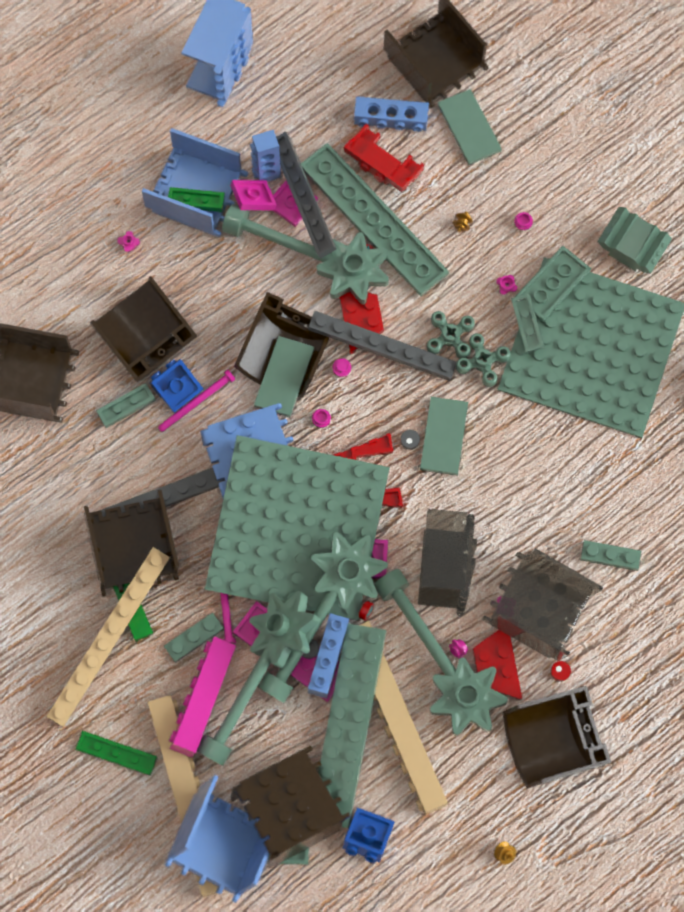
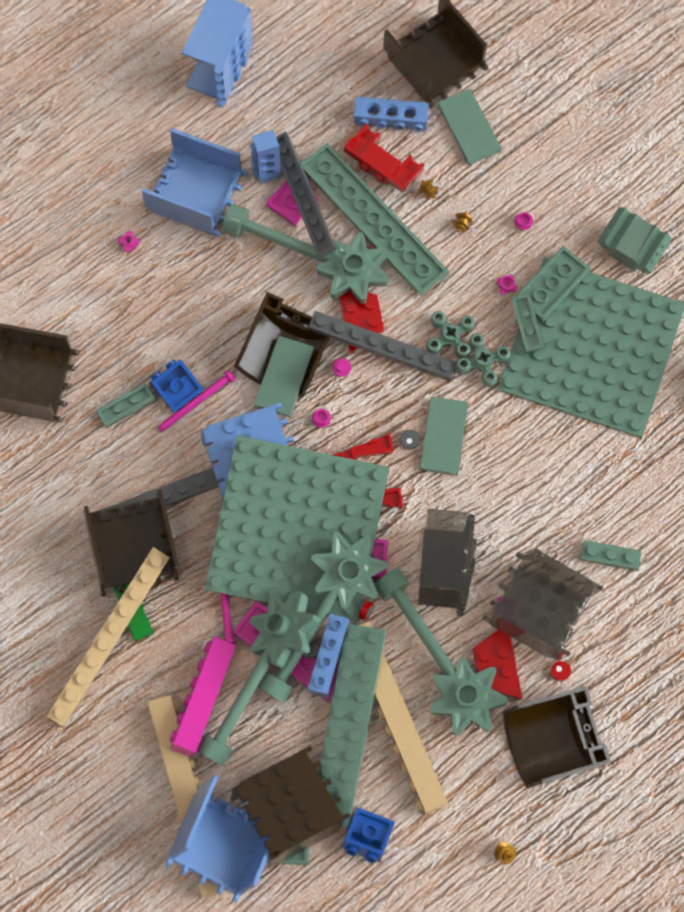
green tile [75,730,158,776] -> none
dark brown windscreen [90,276,197,382] -> none
sand green plate [164,612,224,663] -> none
green plate [168,187,225,212] -> none
dark pink tile [230,180,277,211] -> none
dark pink plate [449,639,468,659] -> none
none -> pearl gold wheel [418,180,439,199]

